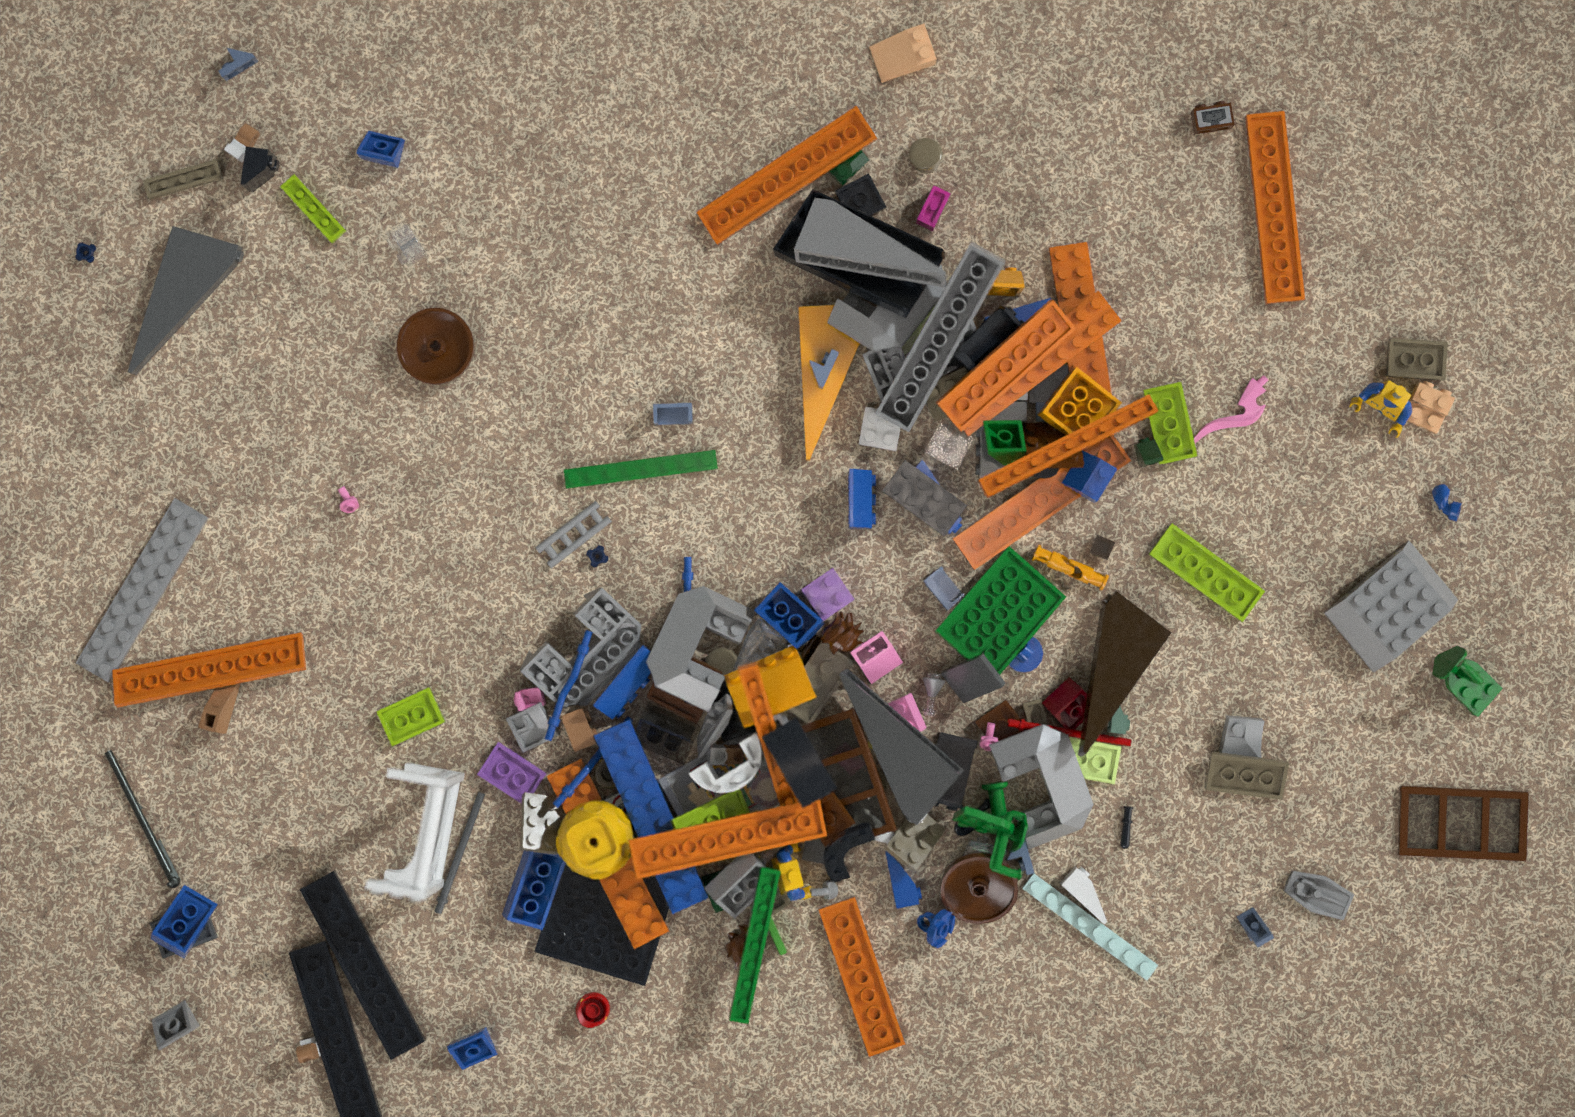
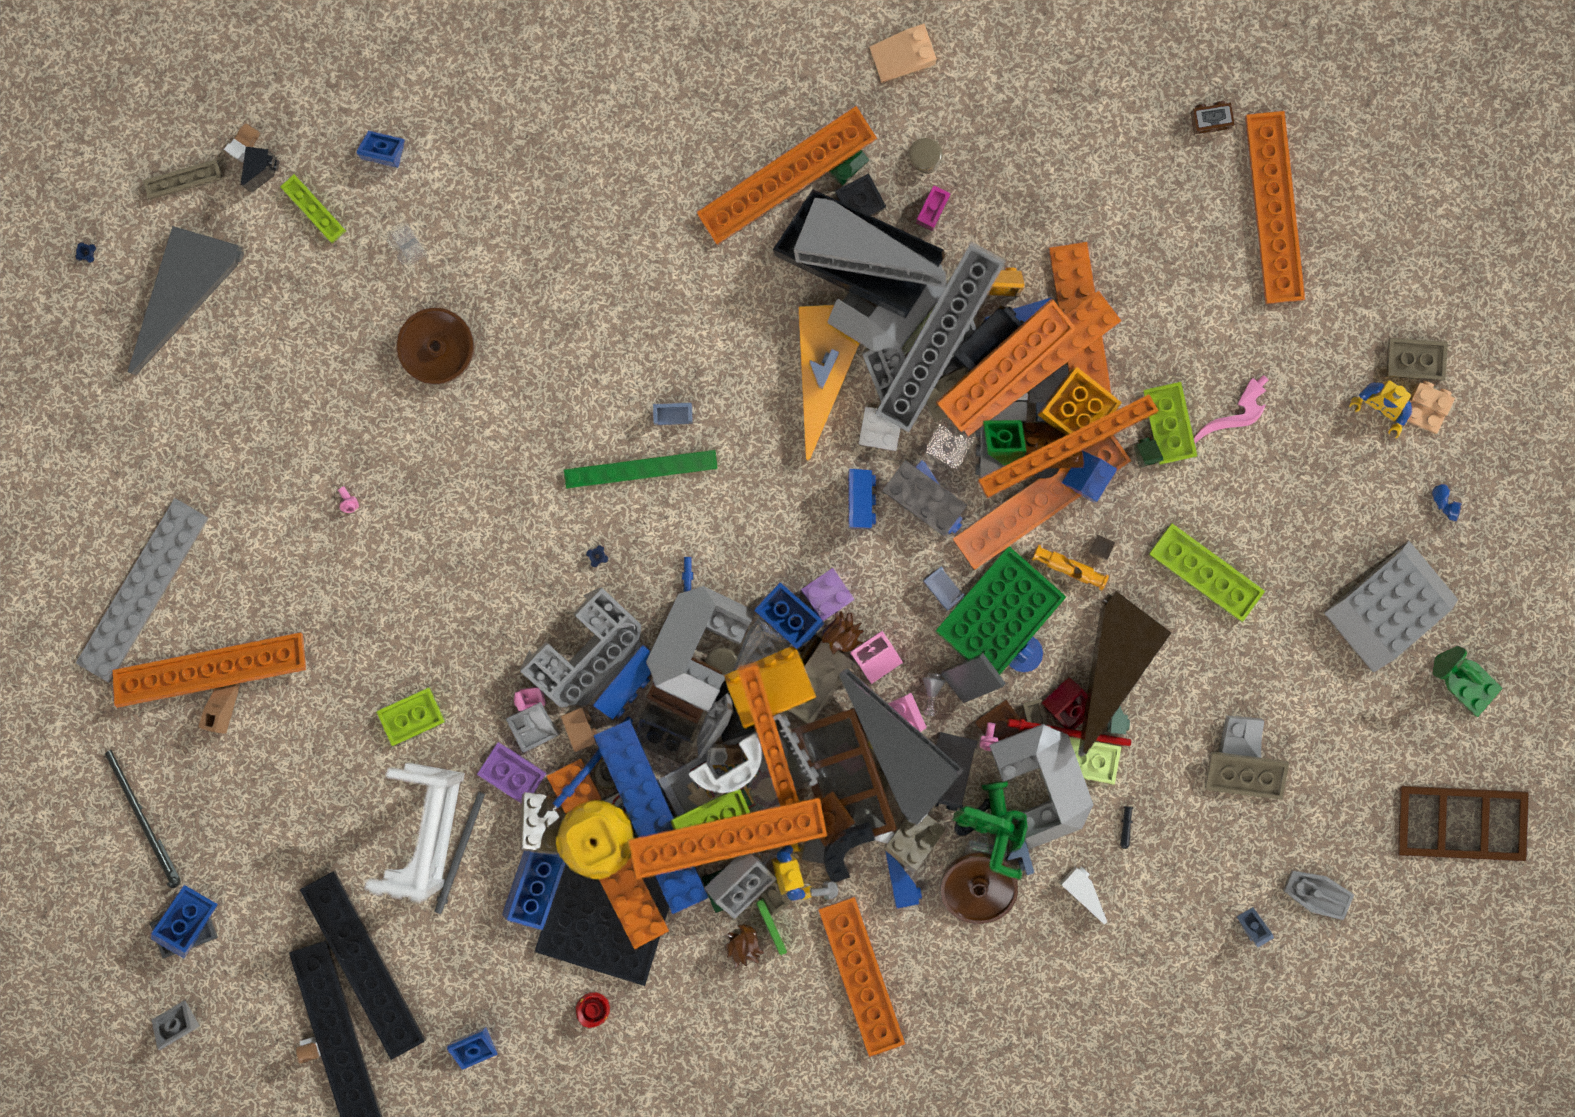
sand blue slope [219,48,259,82] -> none
light grey bar [535,501,612,569] -> none
blue bar [544,630,593,741] -> none
green plate [728,866,781,1024] -> none
black slope [762,718,837,809] -> none
blue tile [917,909,955,948] -> none
light aqua plate [1022,873,1158,980] -> none

